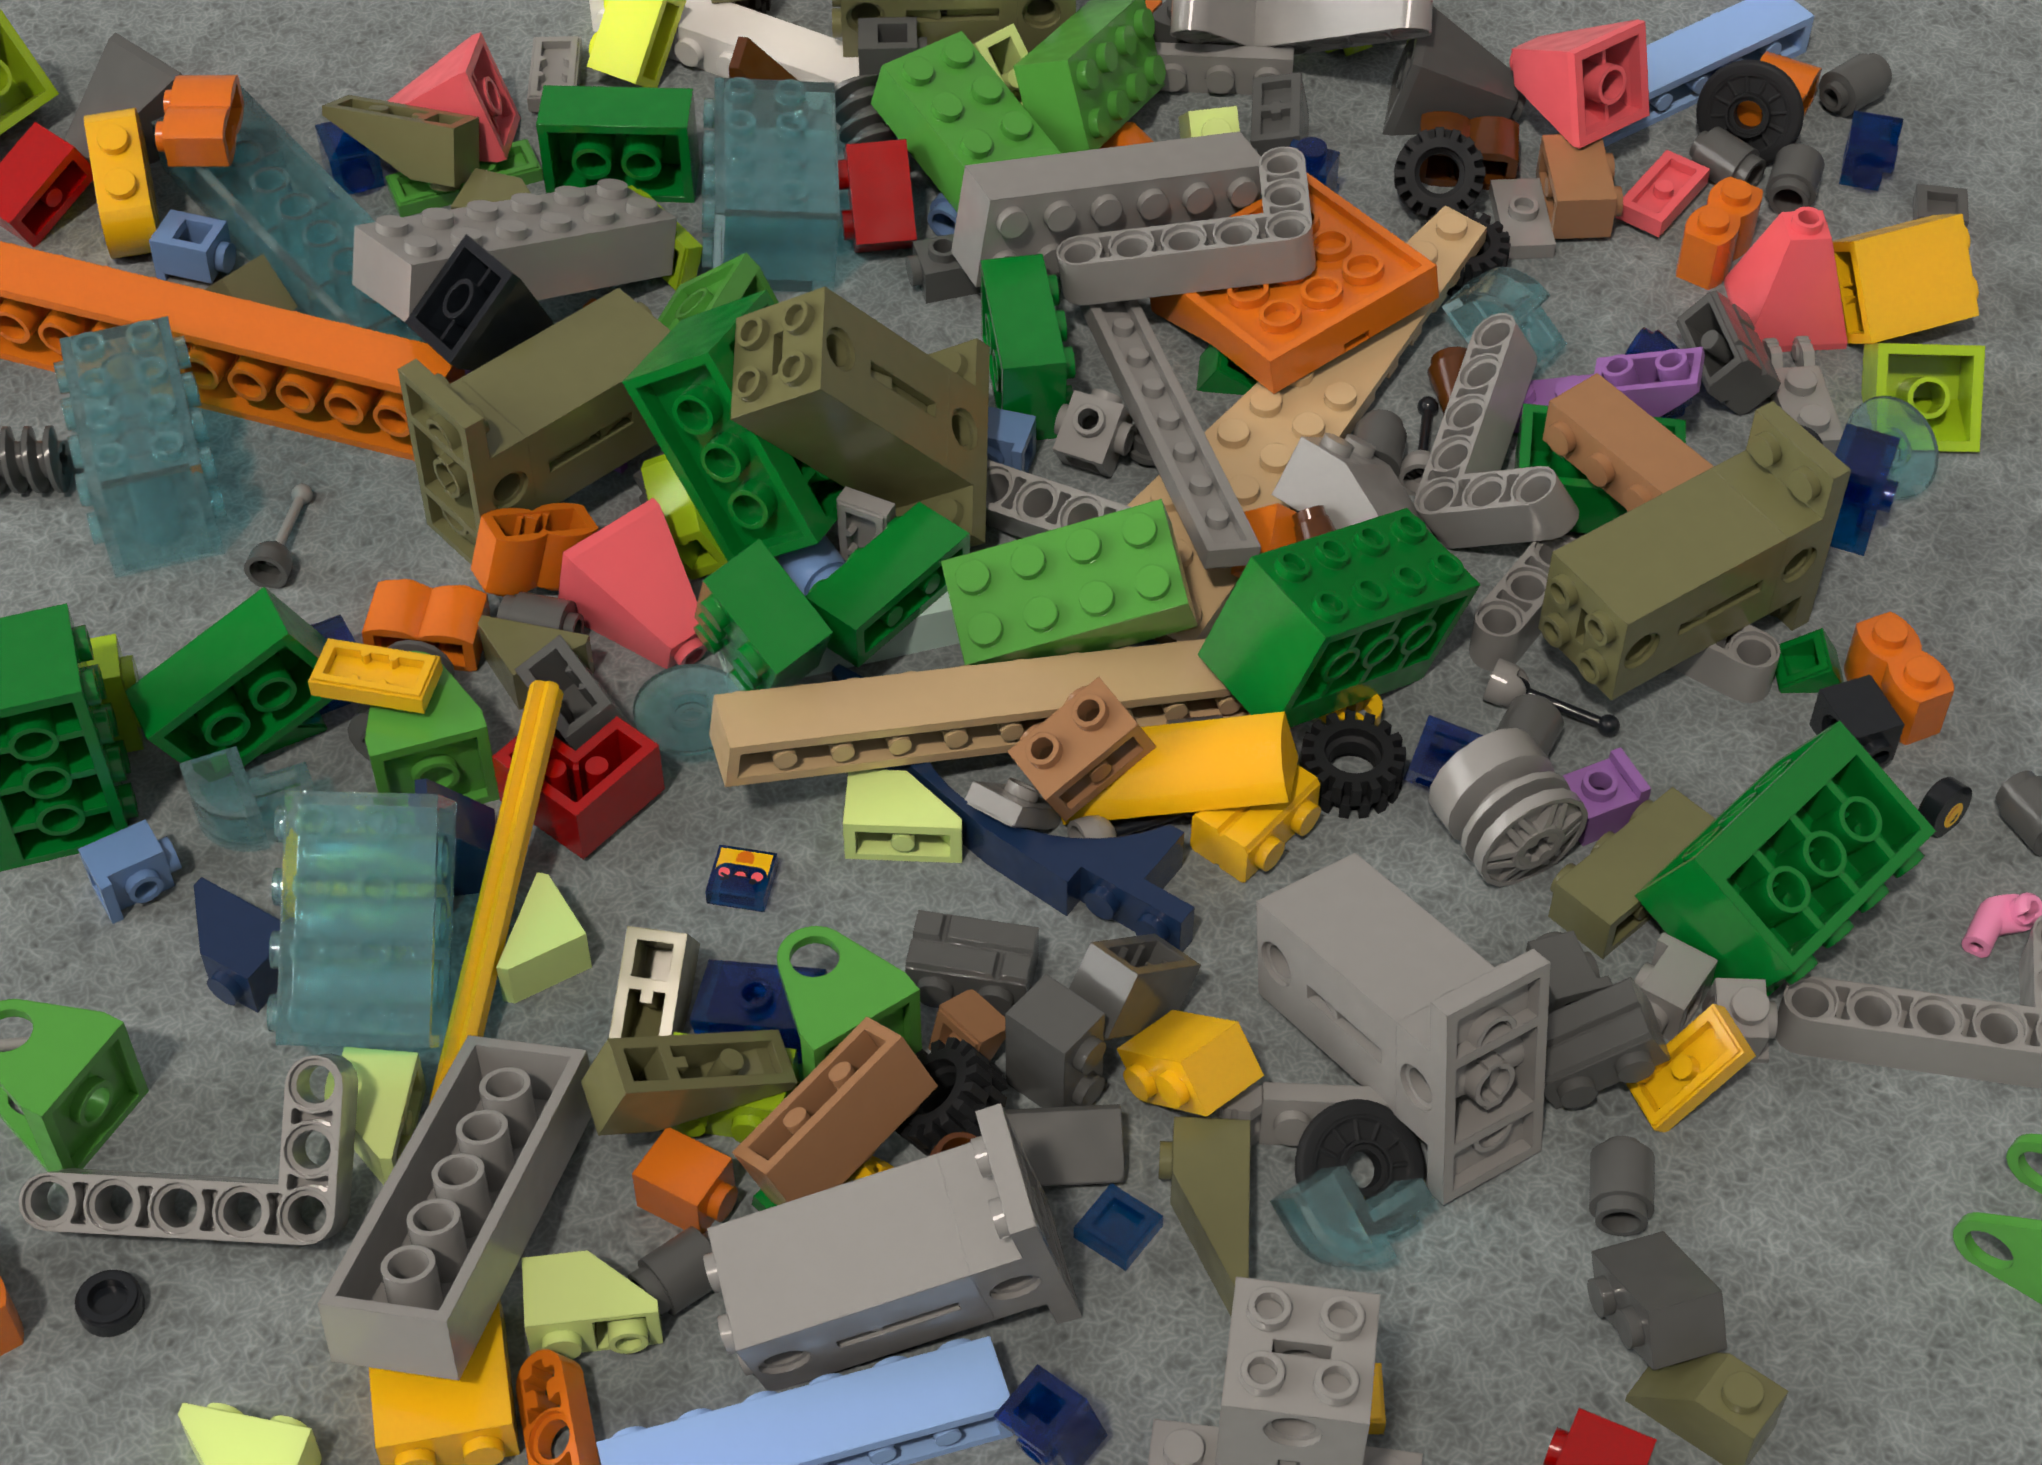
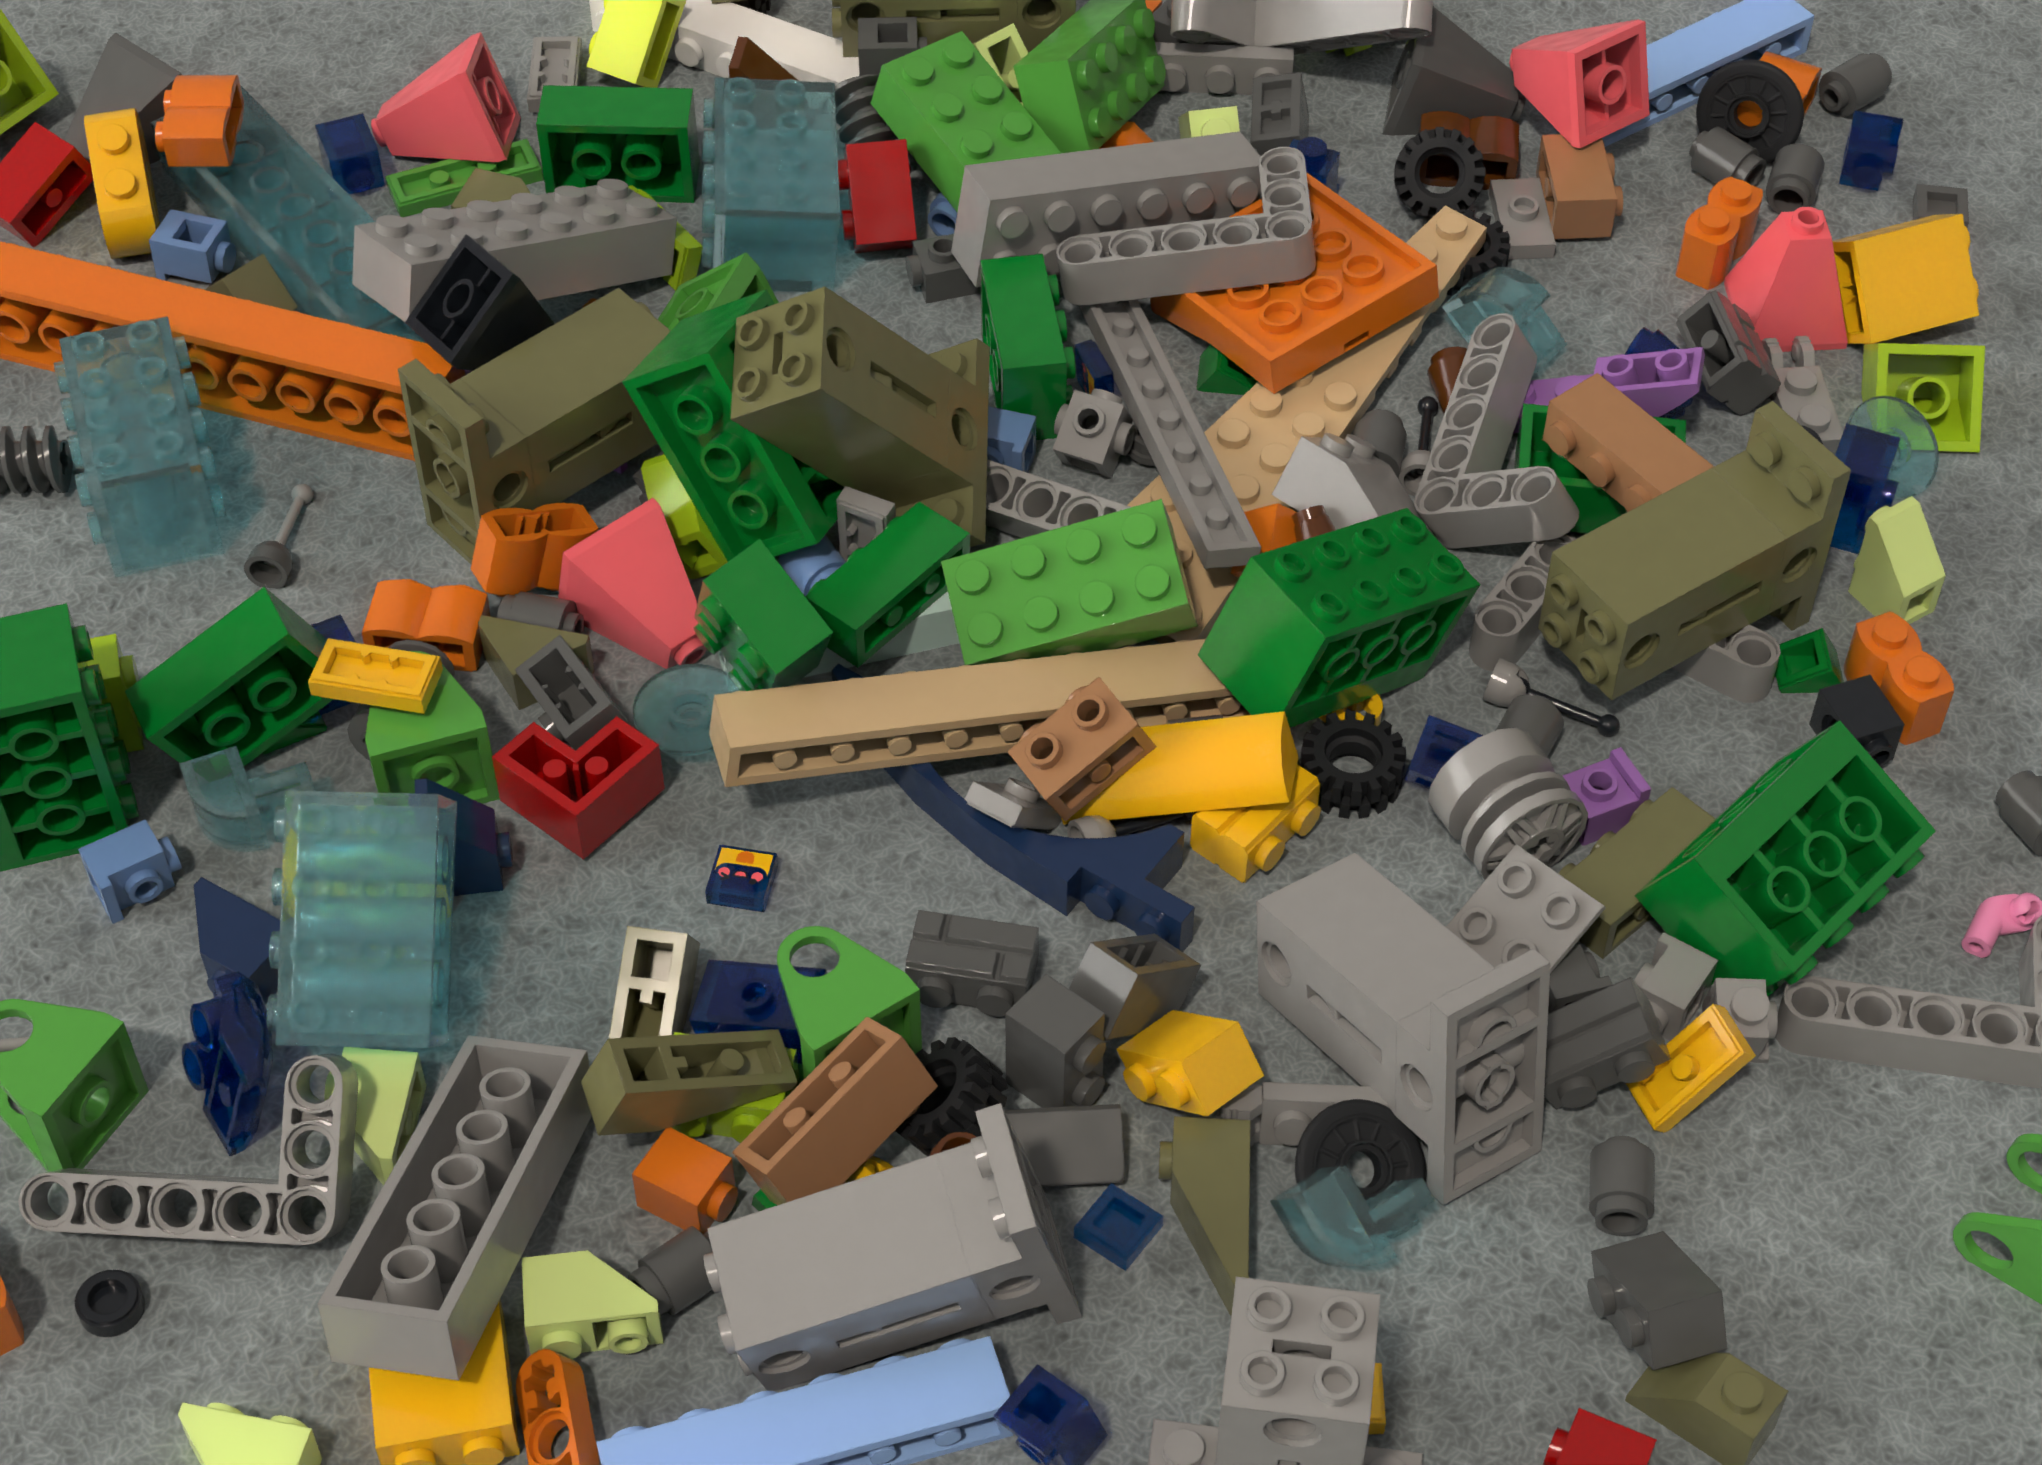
olive slope [322,95,479,191] -> none
yellow axle [428,680,564,1106] -> none
yellowish green slope [496,872,592,1004] -> none
yellowish green slope [843,768,963,863] -> none
medium nougat slope [928,989,1005,1061] -> none
coral plate [1615,150,1710,237] -> none
black tile [1918,776,1972,837] -> none
none -> clear blue slope [182,971,273,1156]
none -> clear blue tile [1075,339,1114,394]
none -> light grey hinge [1446,844,1606,974]
none -> yellowish green slope [1848,496,1946,624]

